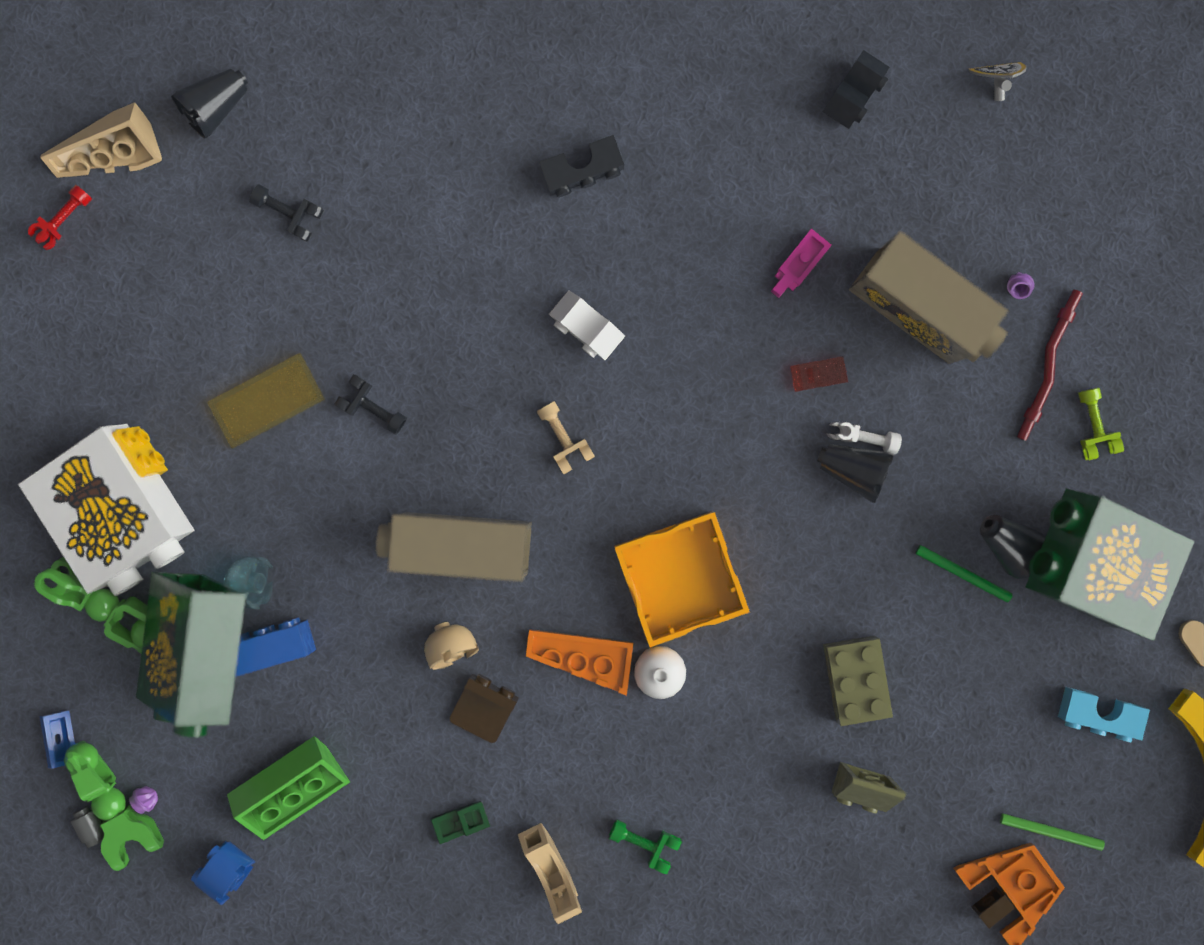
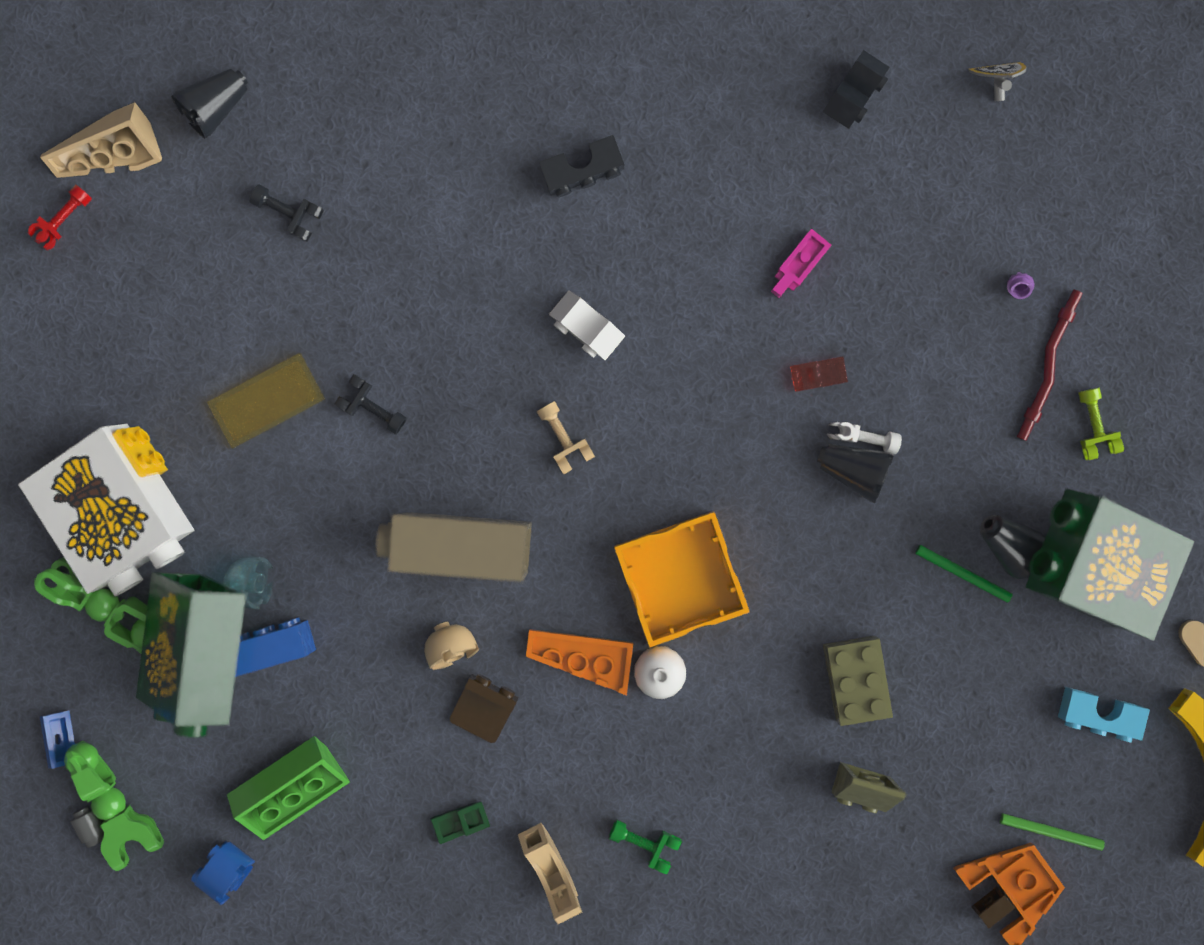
medium lavender plate [129,786,158,814] -> none
dark tan brick [849,231,1008,364] -> none

